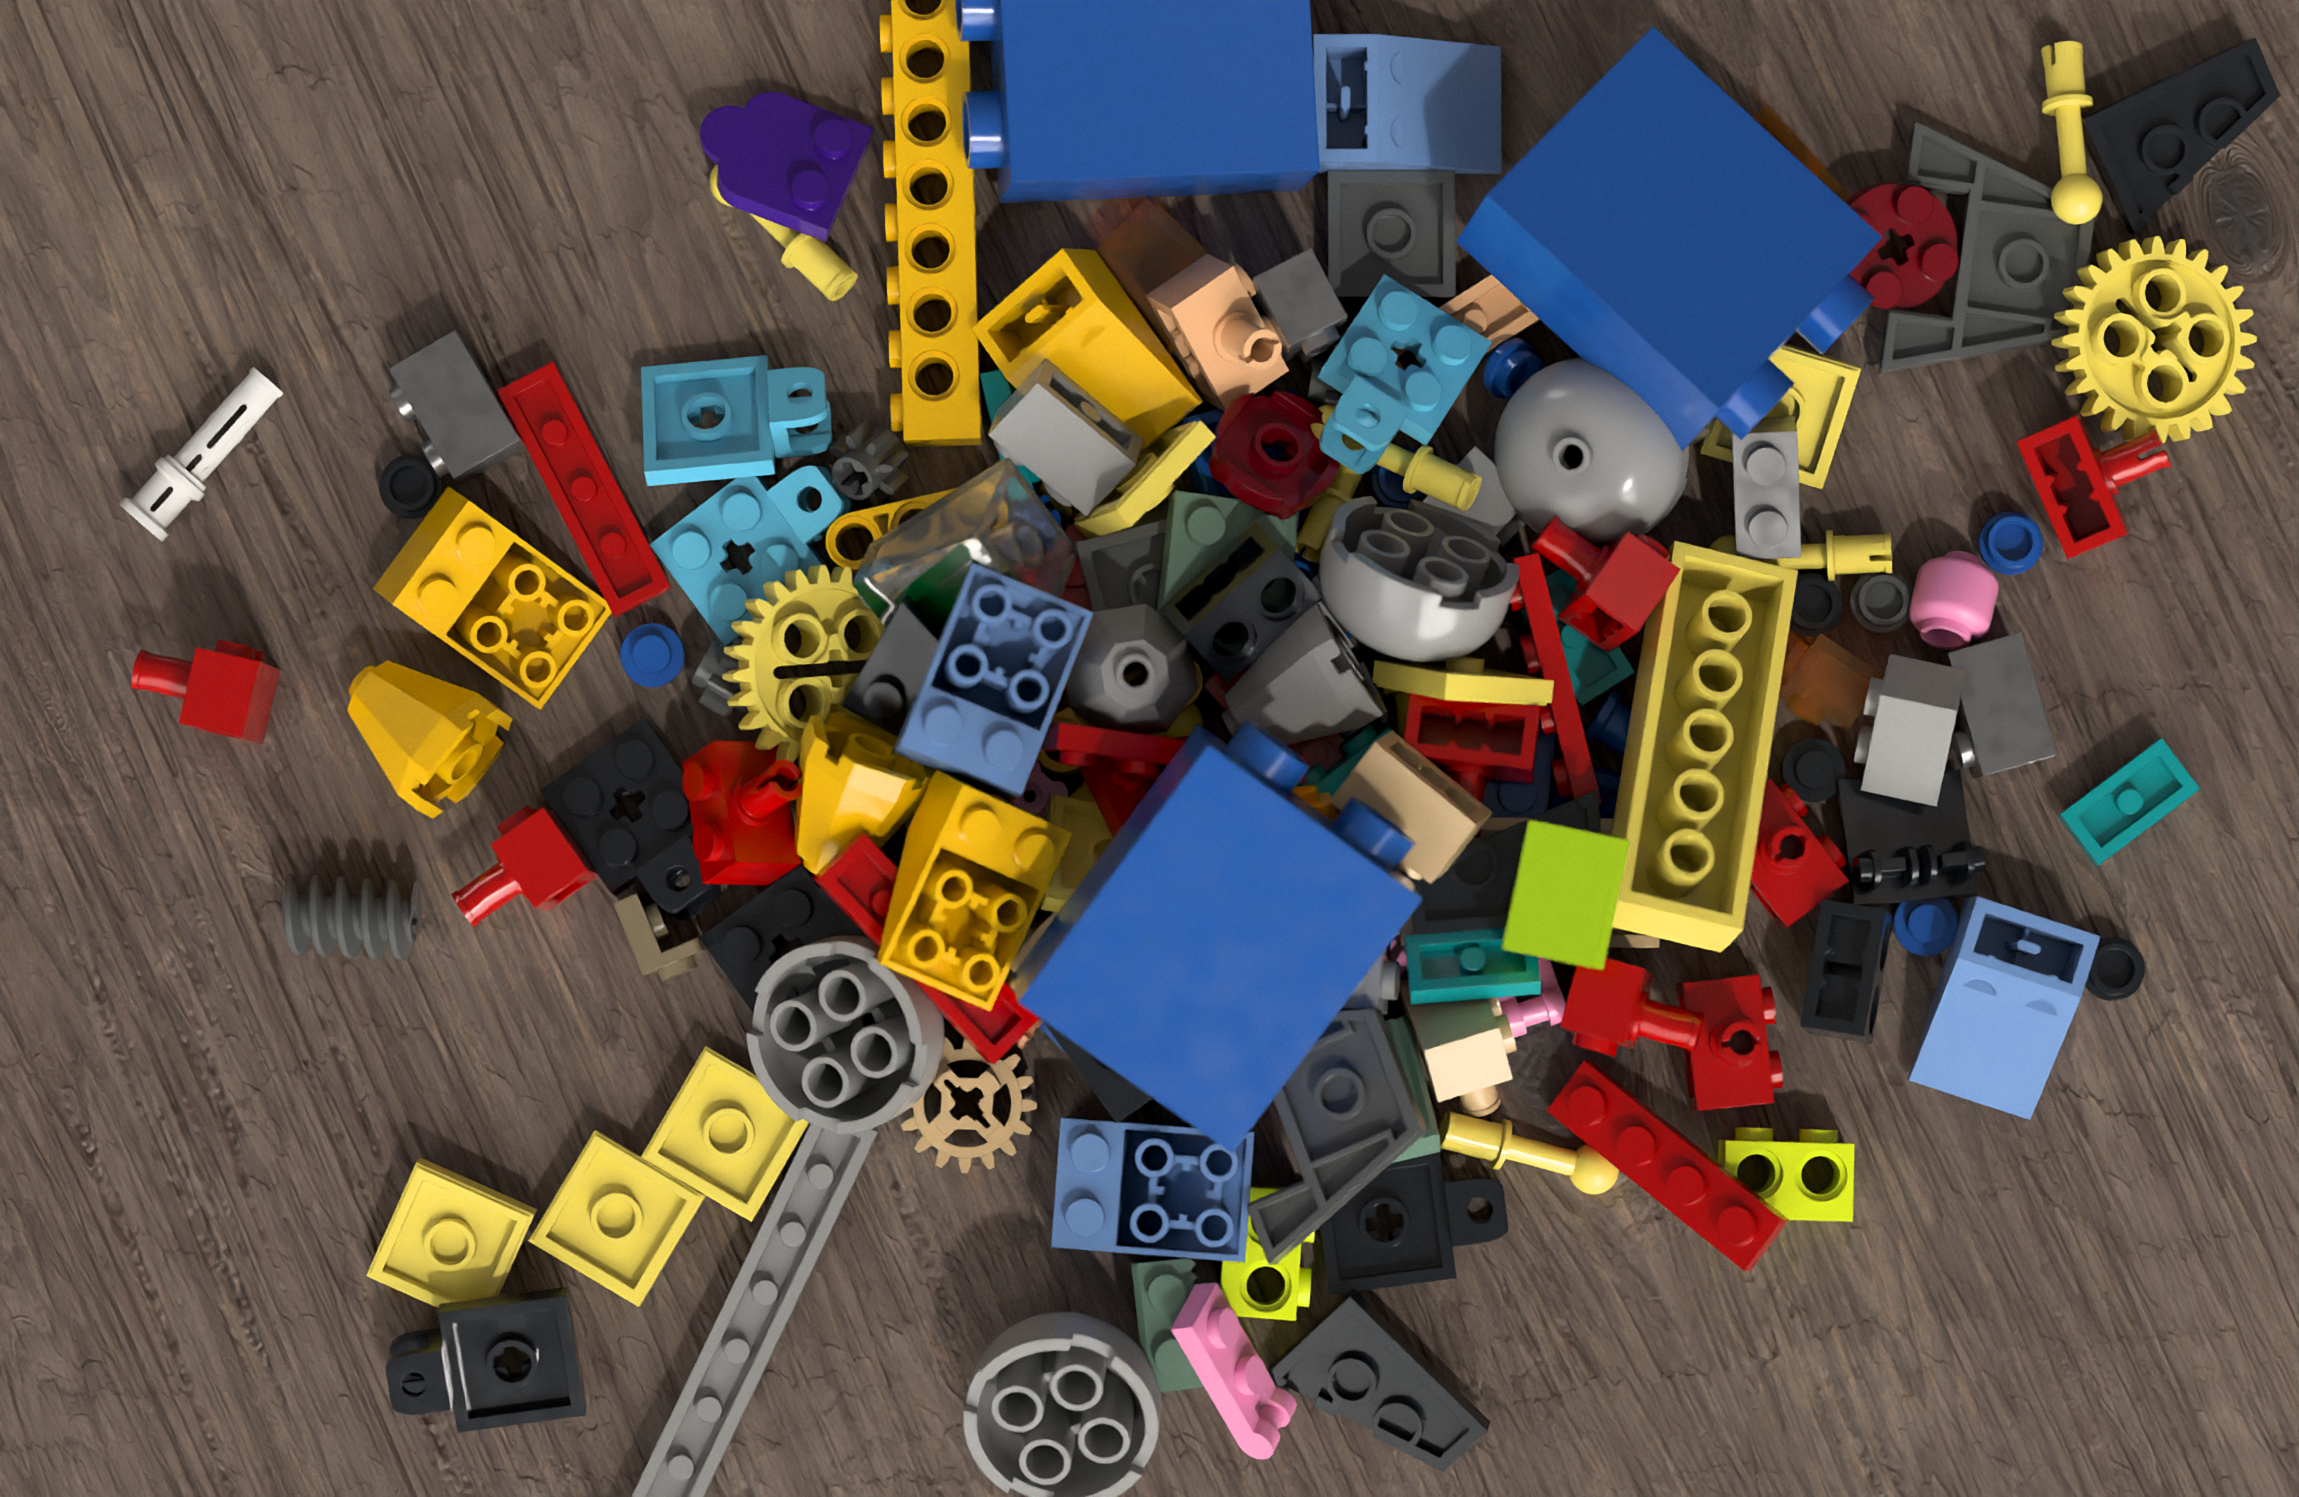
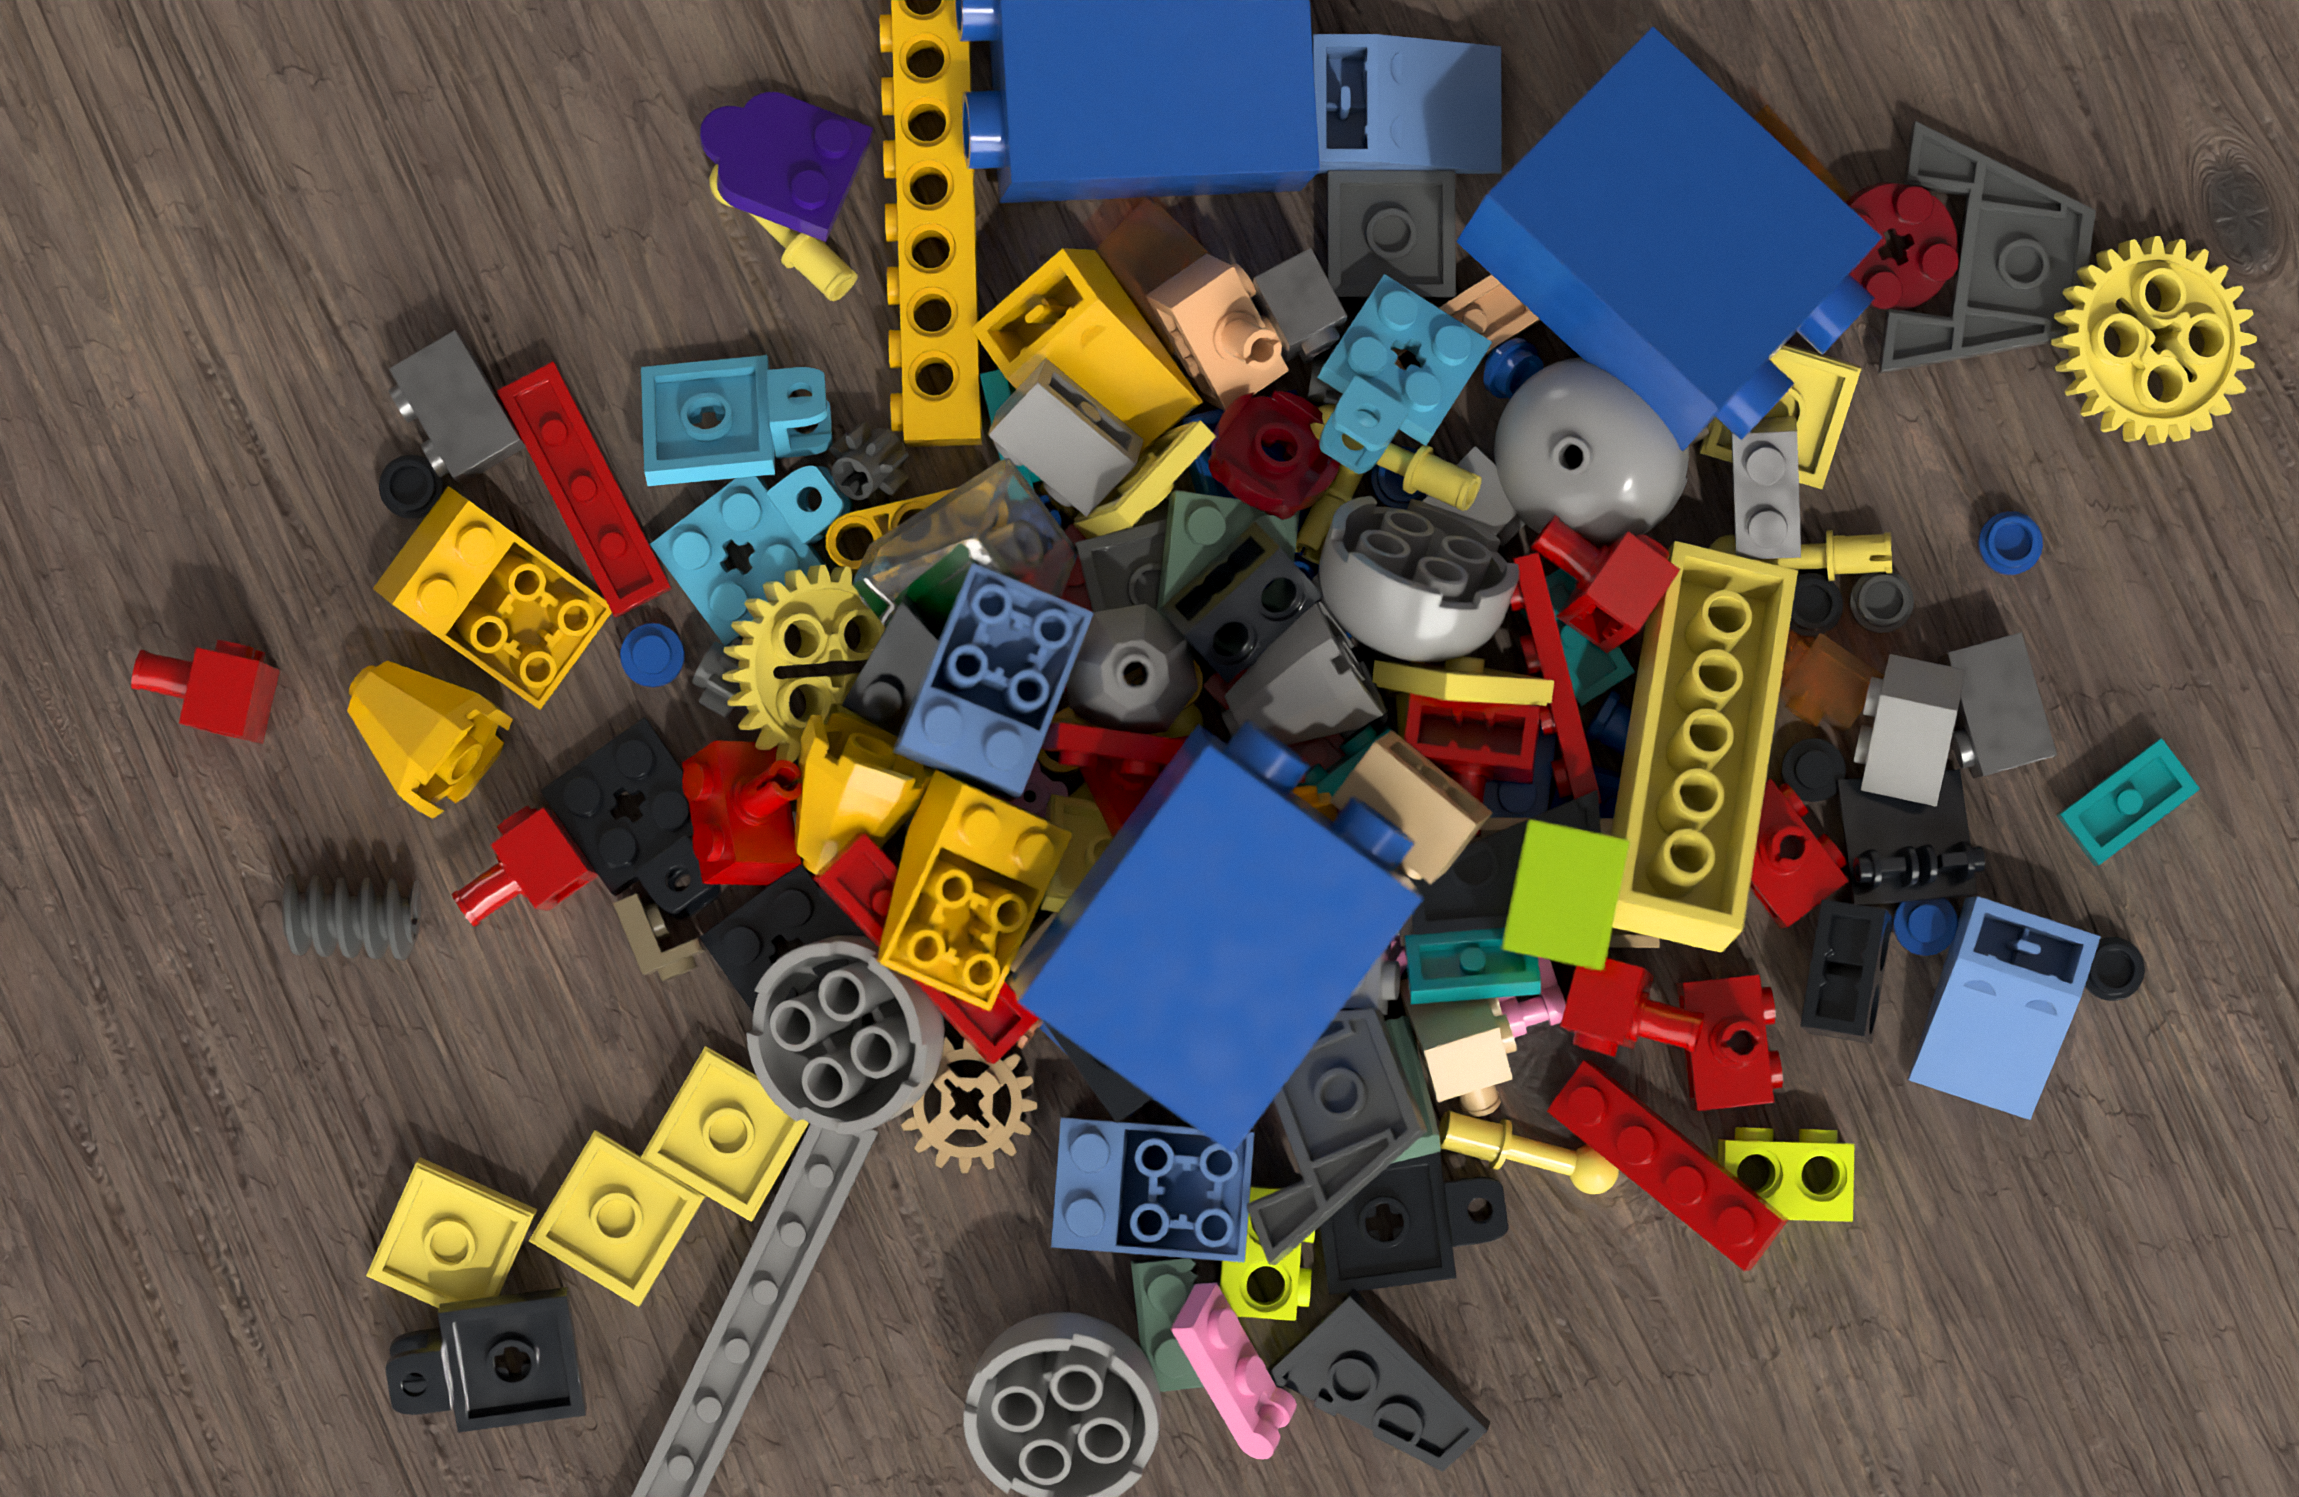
white pin [119,367,283,542] -> none
bright pink head [1909,551,1999,650] -> none
red brick [2017,412,2172,560] -> none
light yellow pin [2041,41,2102,225] -> none
black wing [2082,38,2281,235] -> none

